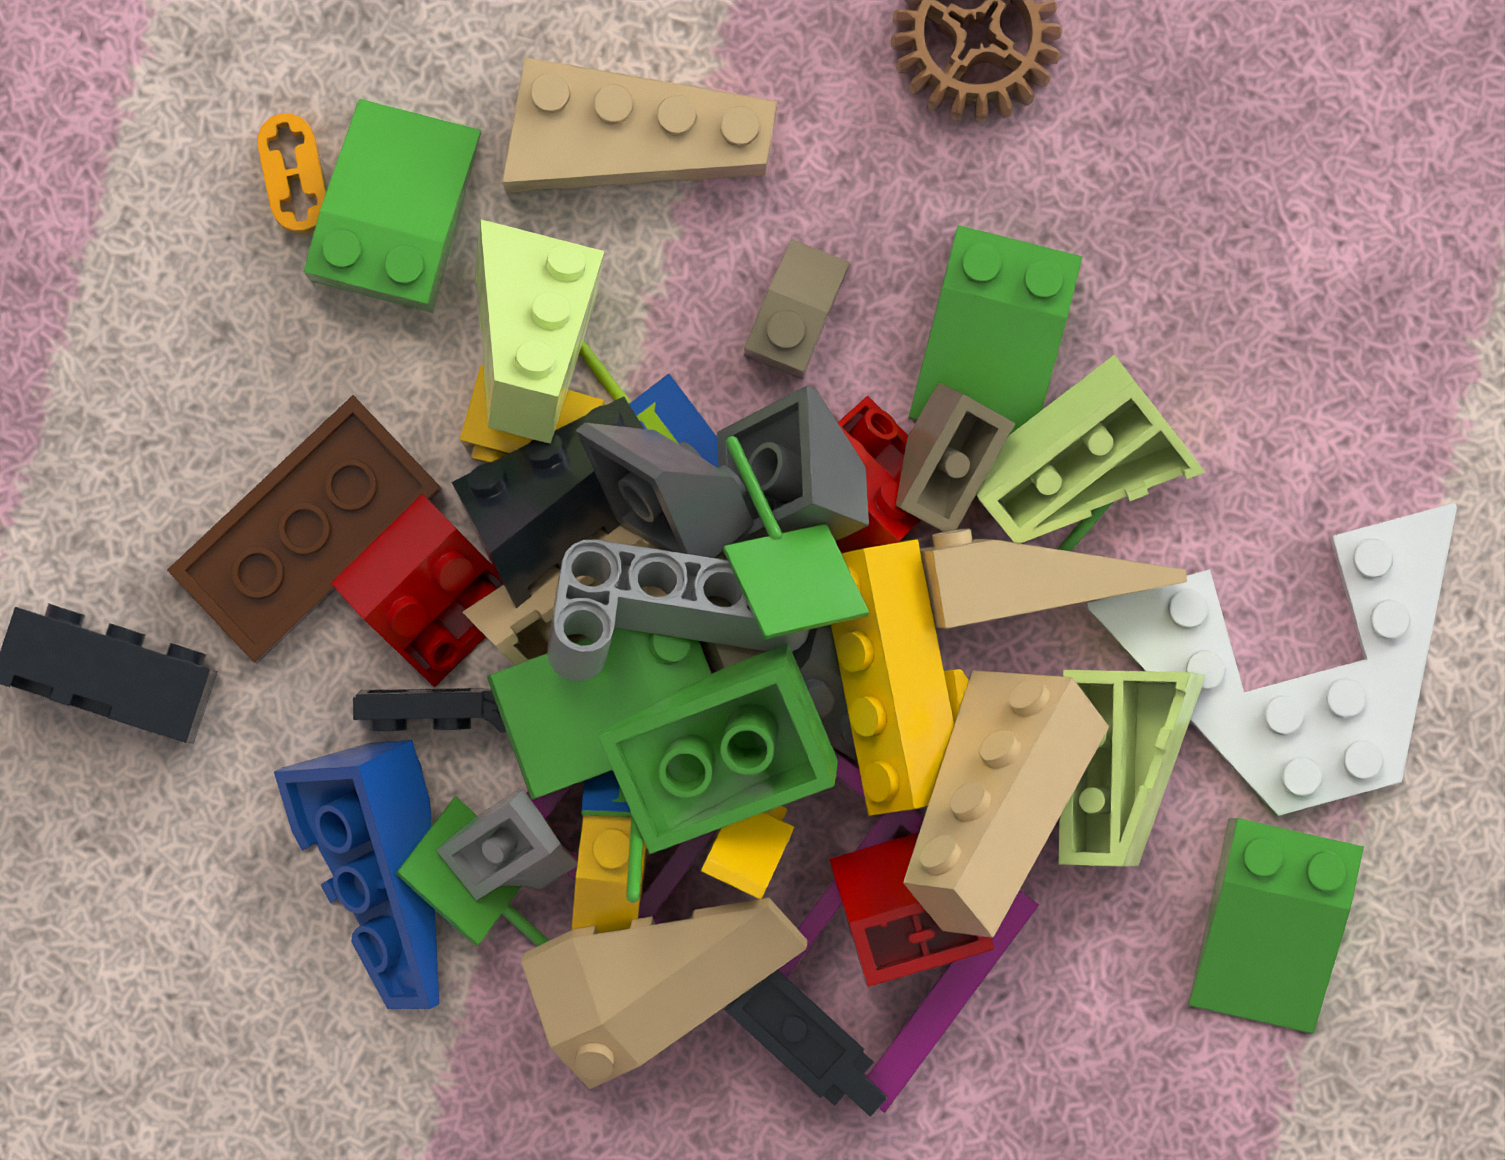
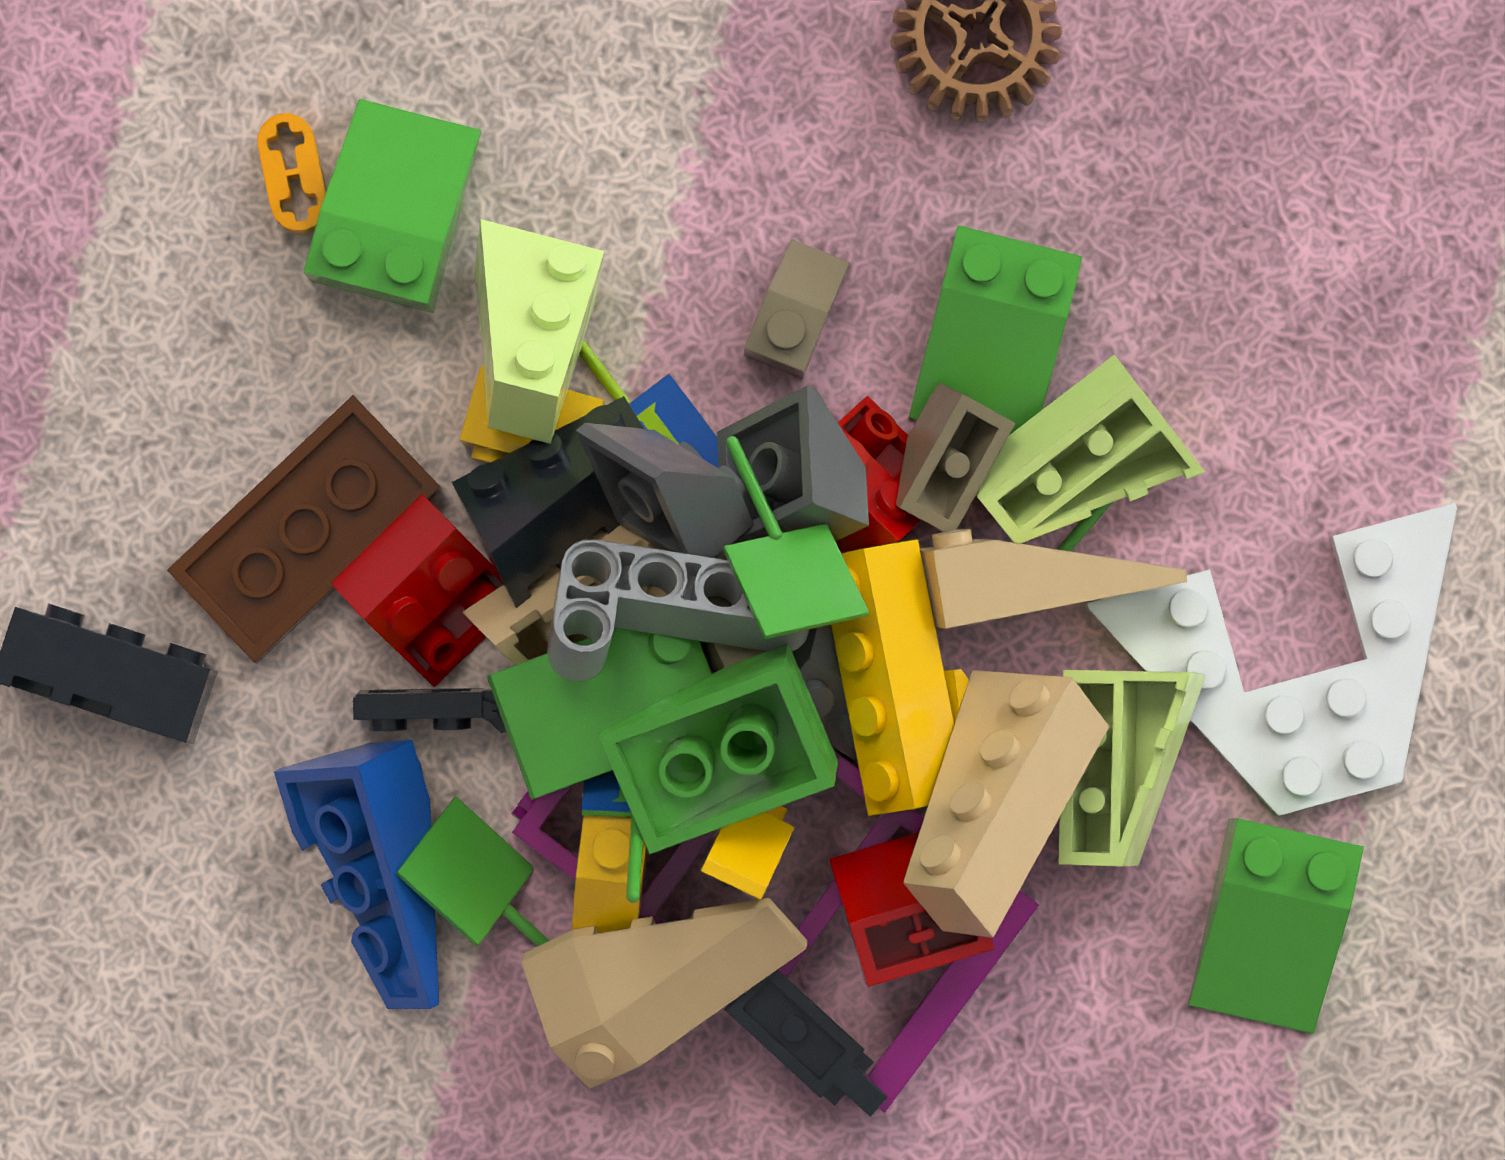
light grey slope [436,788,578,901] -> none
tan wedge [502,57,777,193] -> none

